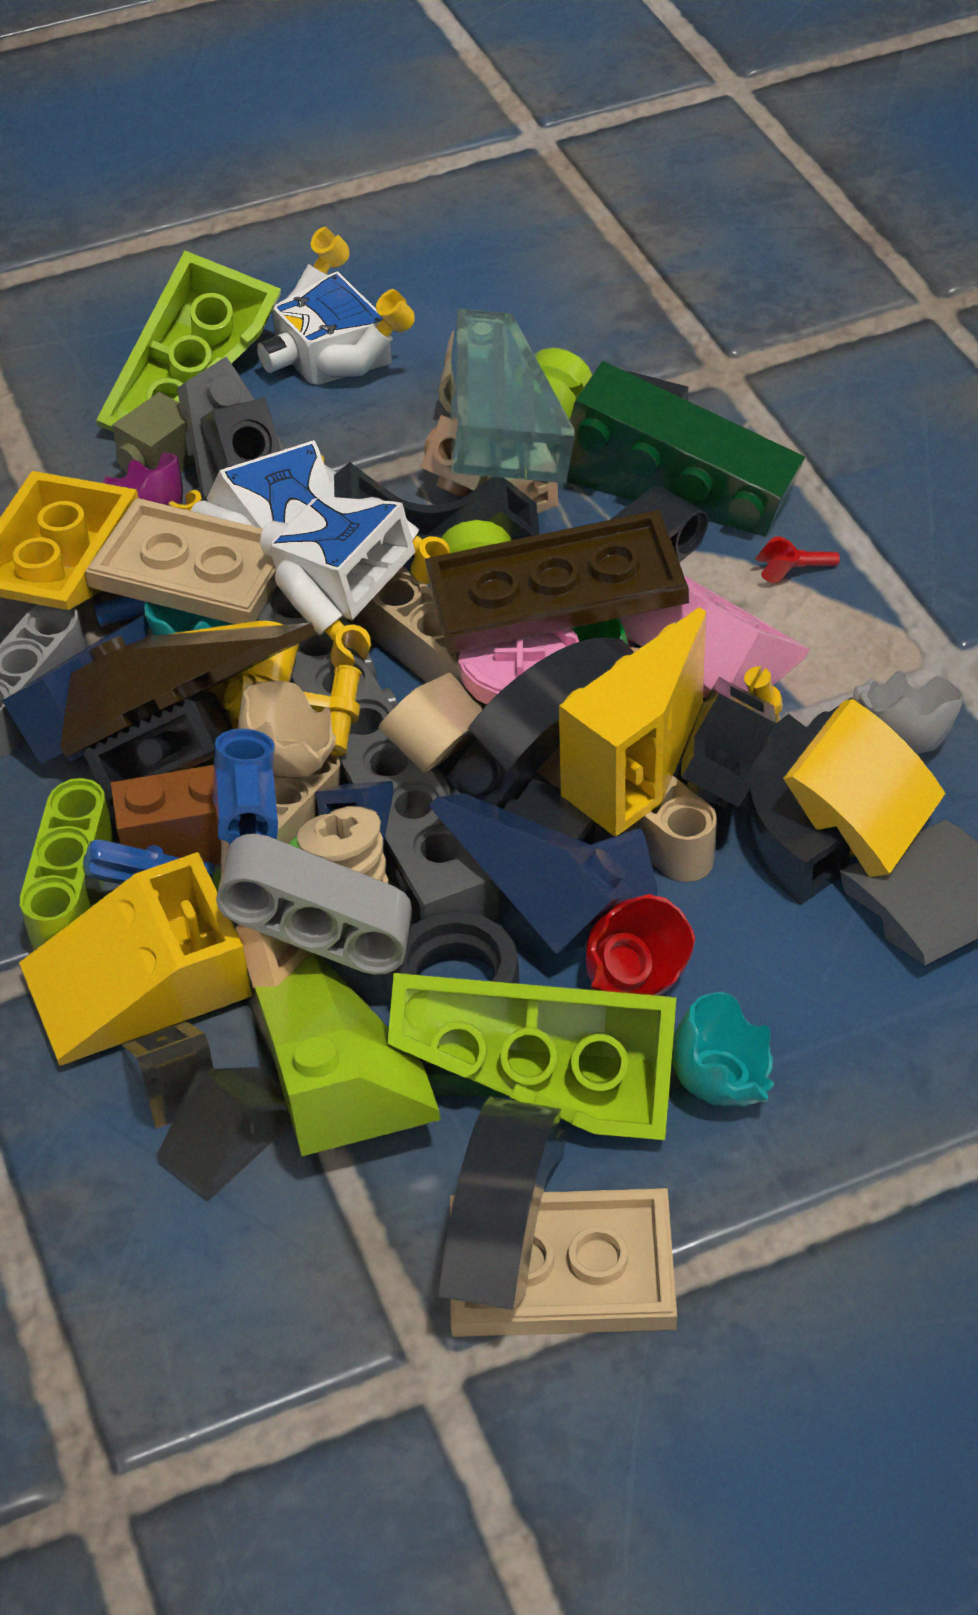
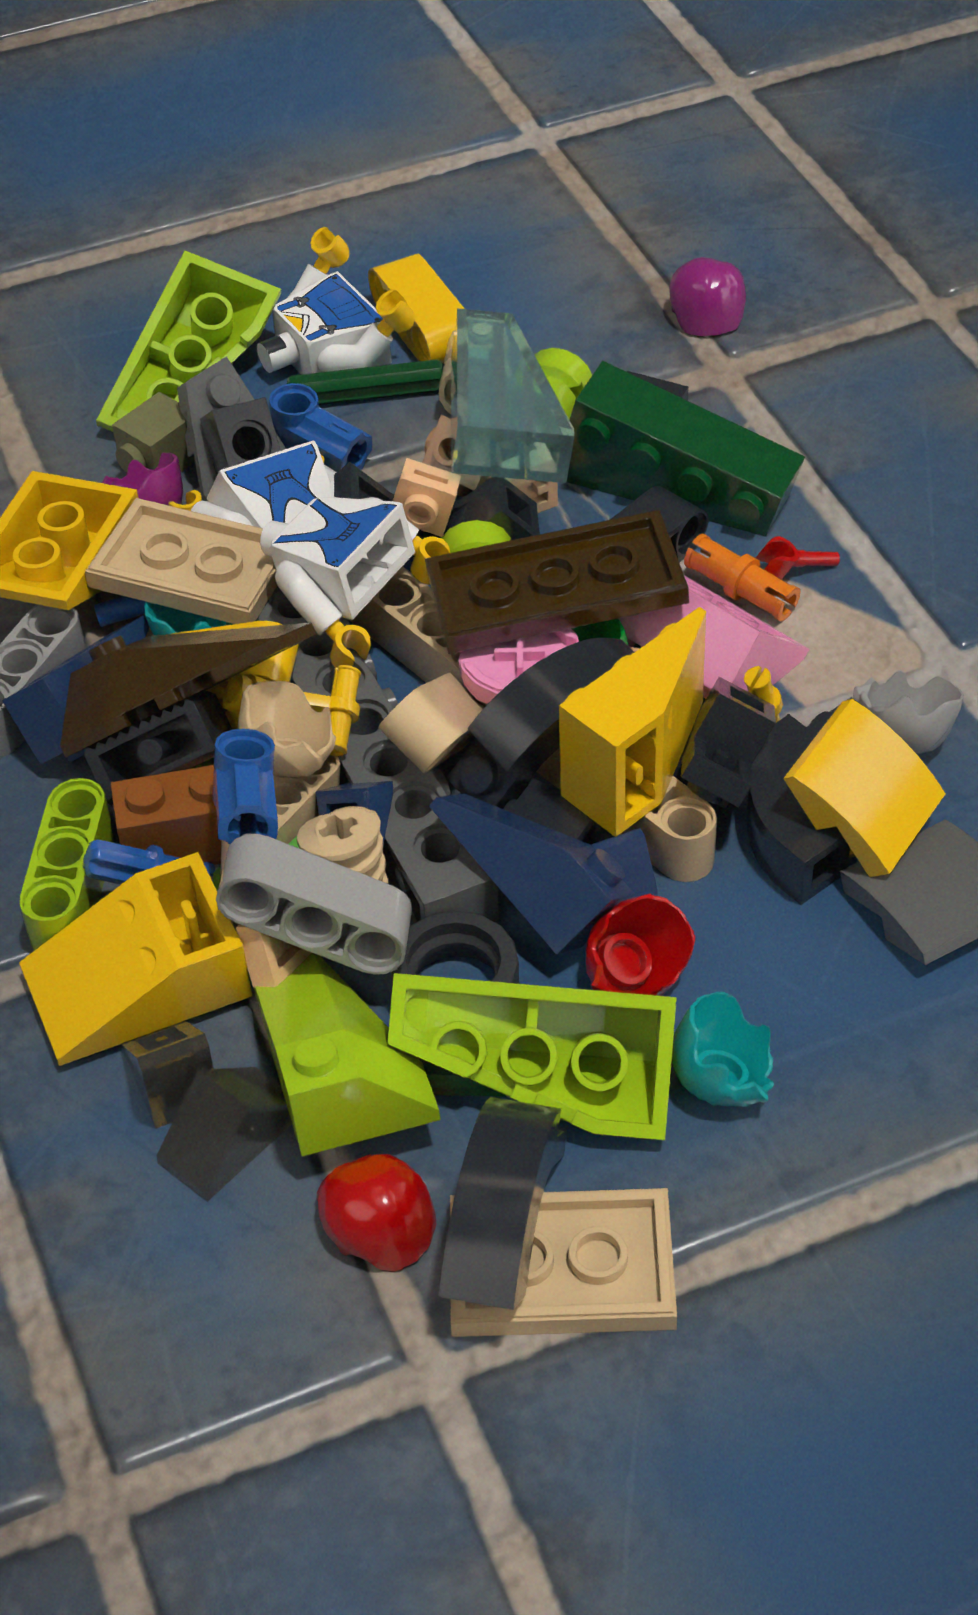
none -> blue piece [269,383,372,472]
none -> dark green axle [287,359,443,405]
none -> red hair [316,1154,436,1272]
none -> yellow beam [368,253,472,364]
none -> light nougat bracket [393,458,461,537]
none -> magenta hair [669,257,746,336]
none -> orange pin [684,534,801,622]

